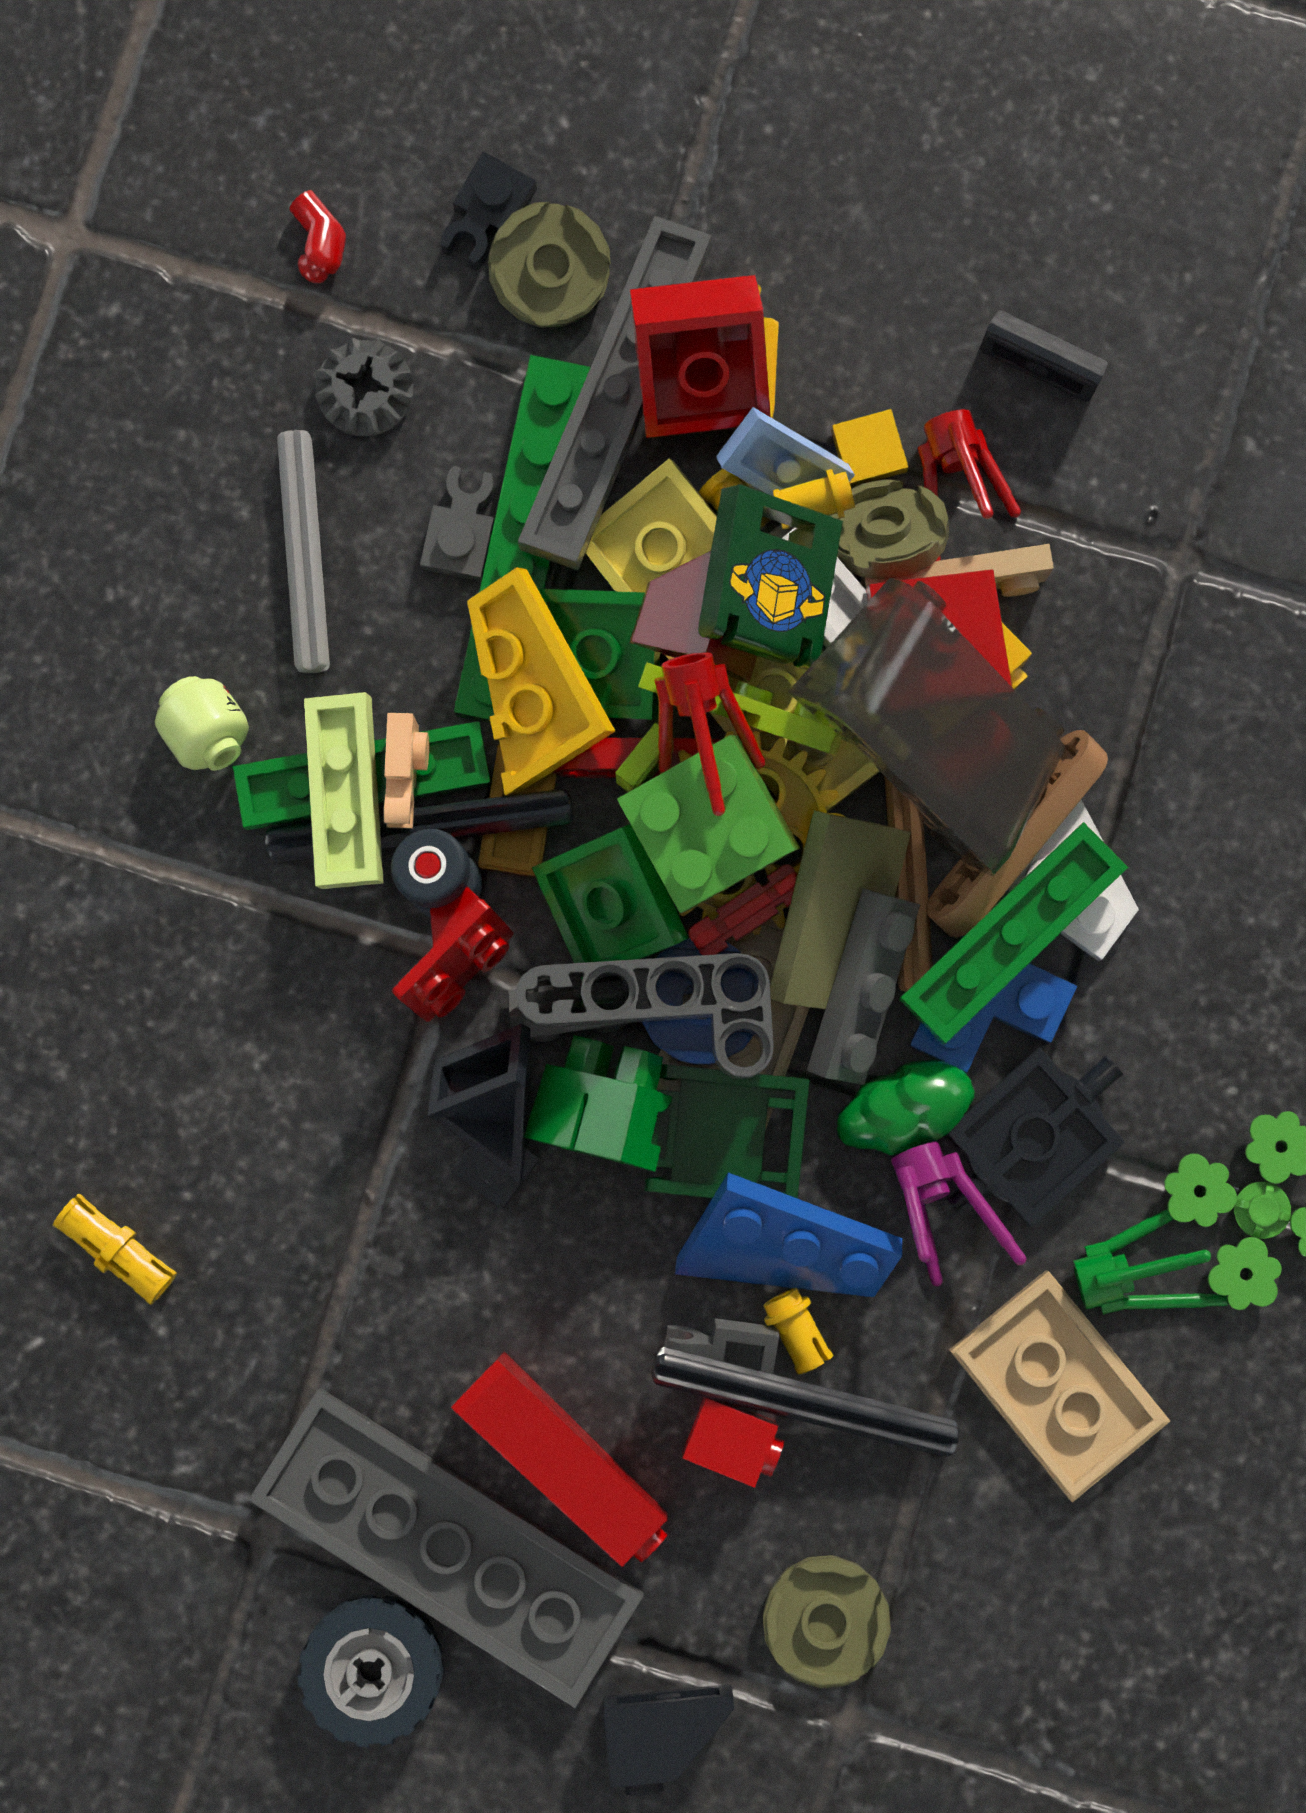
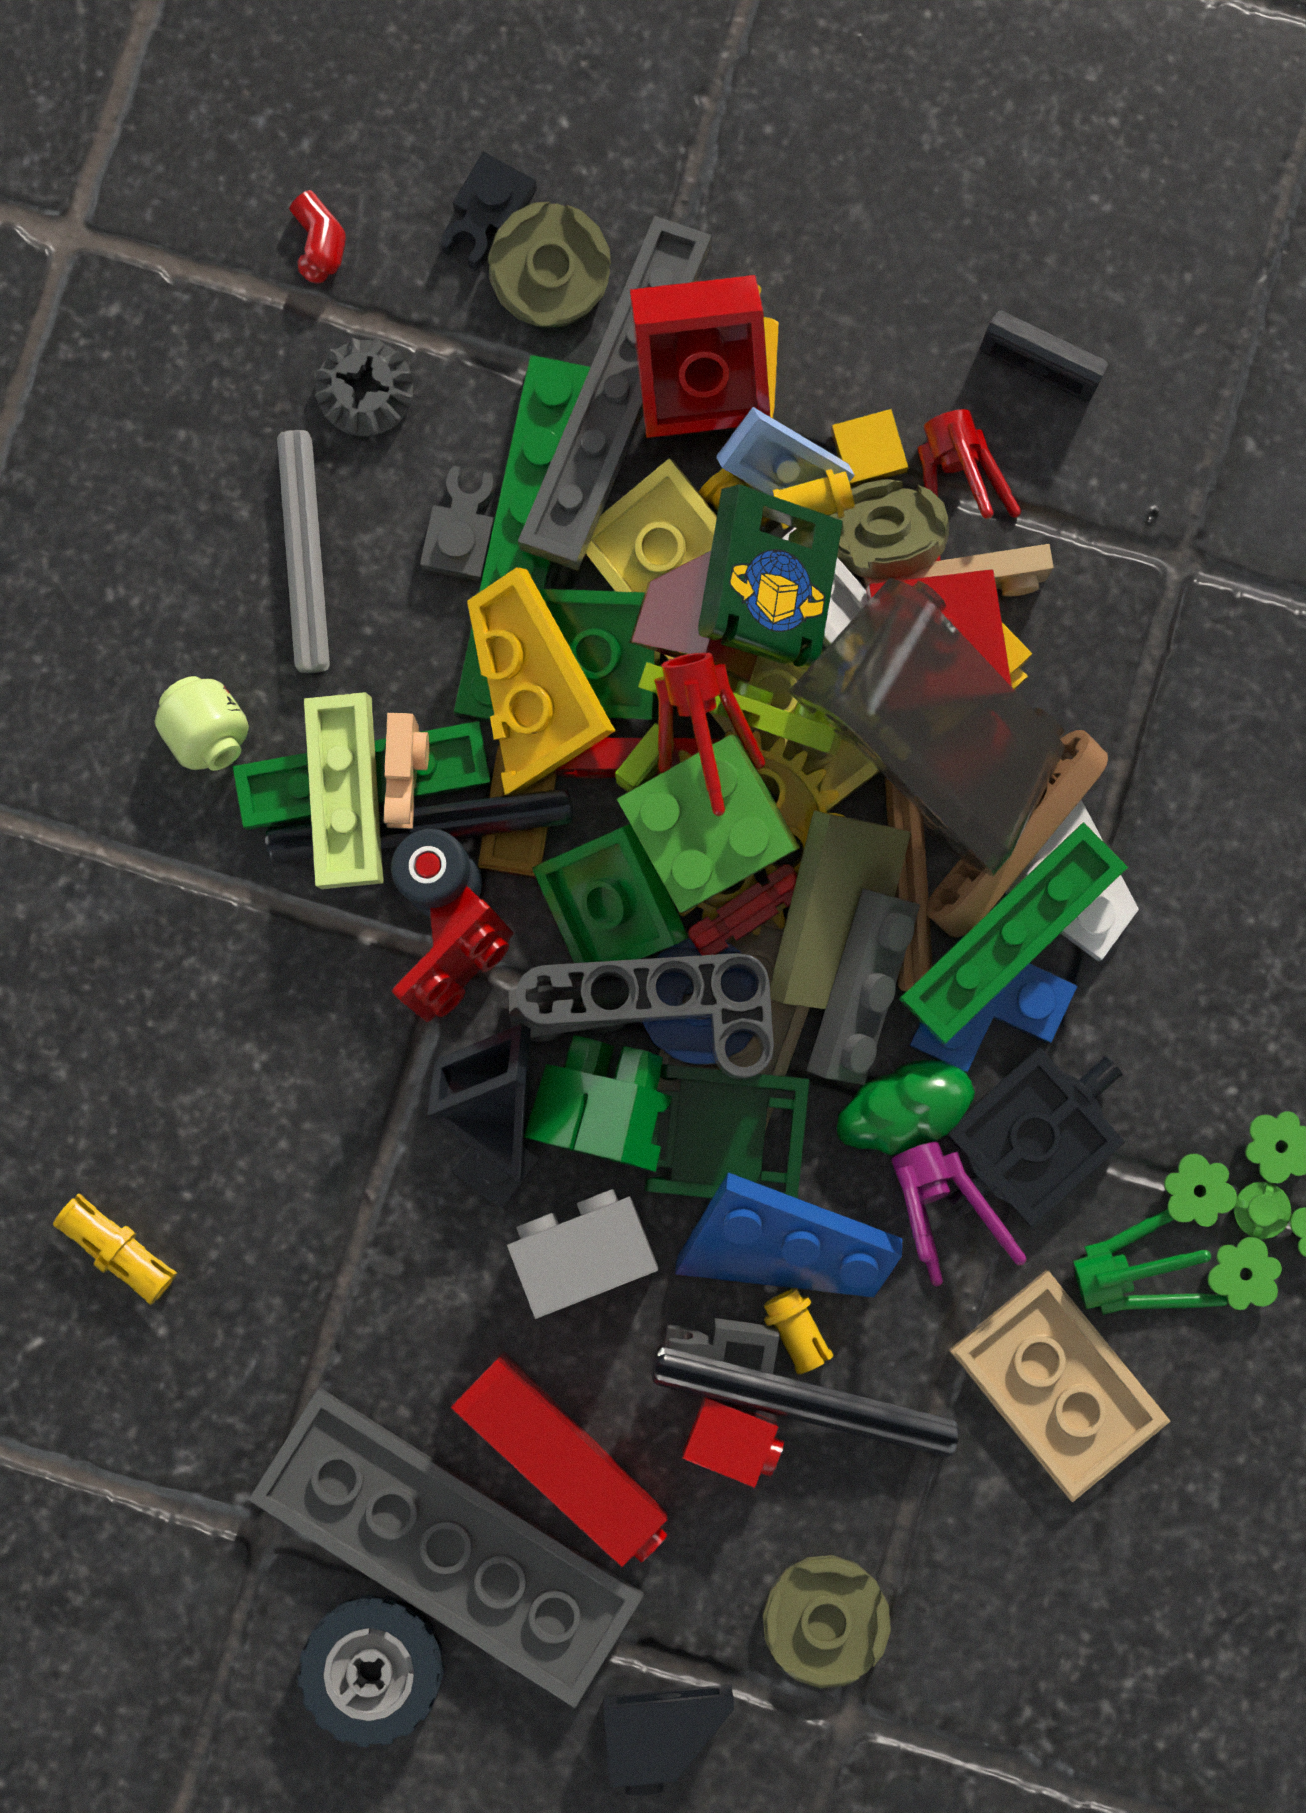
none -> light grey brick [507,1189,658,1319]

